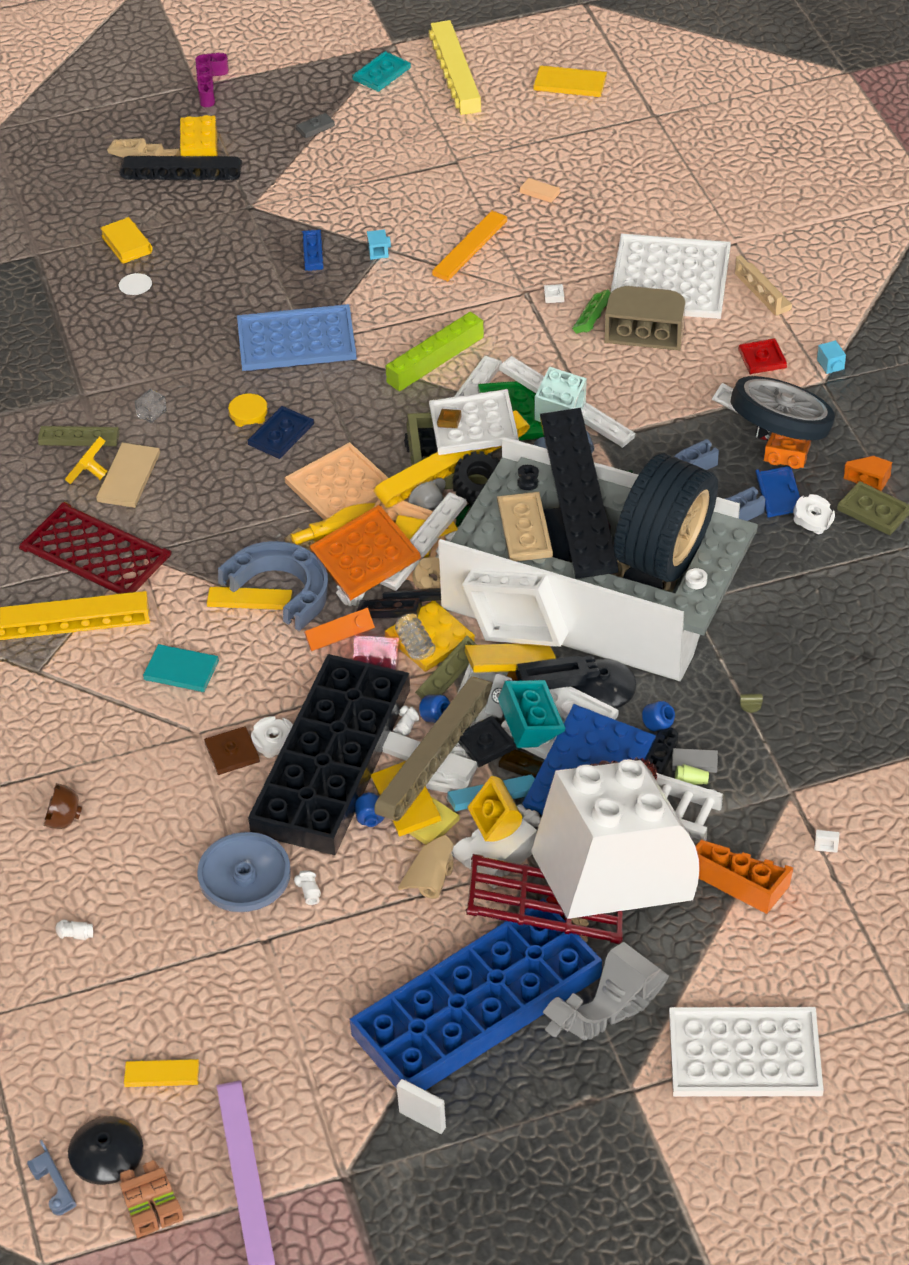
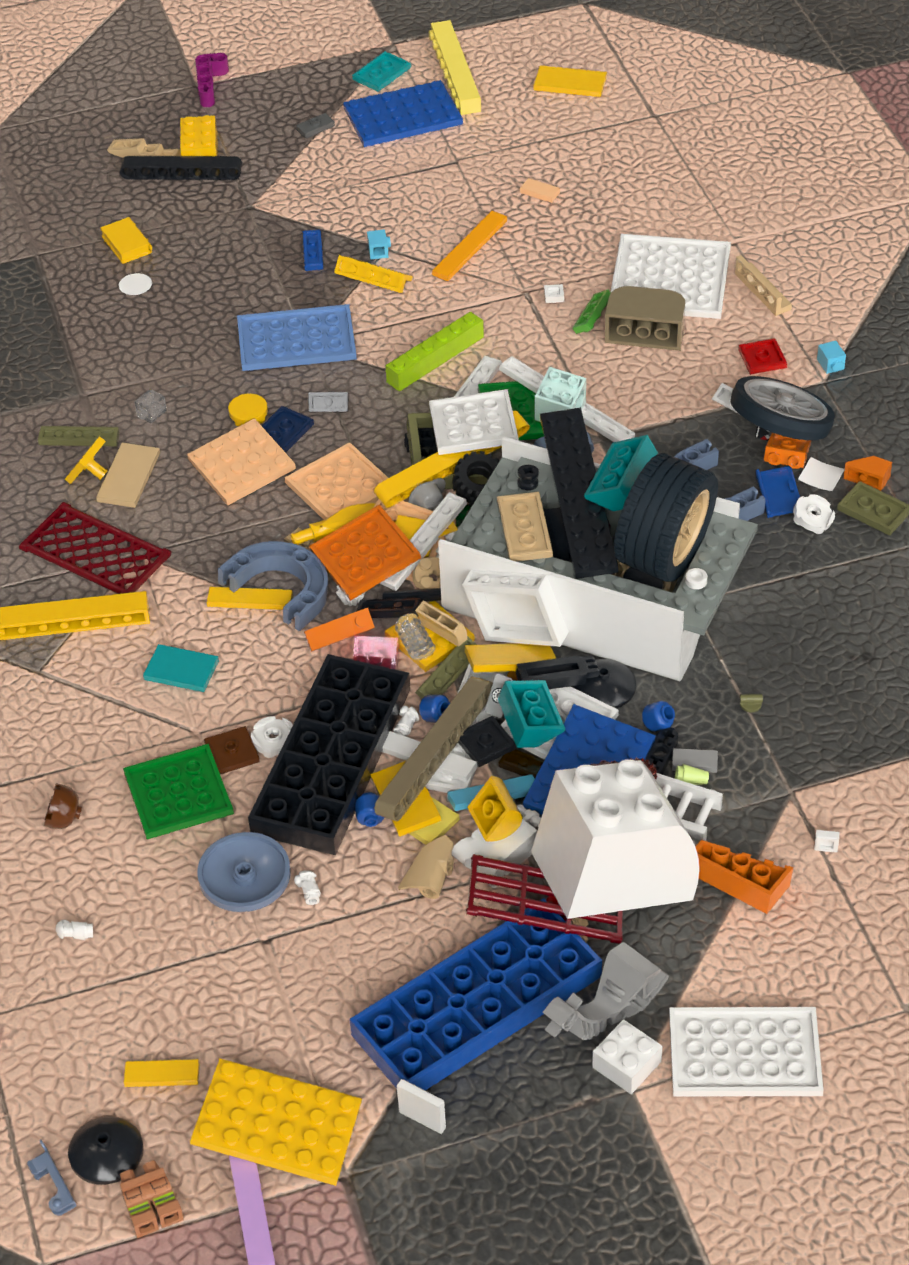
pearl gold tile [437,409,462,428] -> none
none -> green plate [123,744,234,840]
none -> light nougat plate [187,418,296,505]
none -> yellow plate [190,1058,362,1186]
none -> panel [309,392,349,412]
none -> yellow fence [334,255,413,293]
none -> blue plate [343,80,463,147]
none -> tan piece [415,600,468,647]
none -> teal slope [584,435,659,511]
none -> white brick [593,1019,662,1094]
none -> white sticker [798,457,845,491]

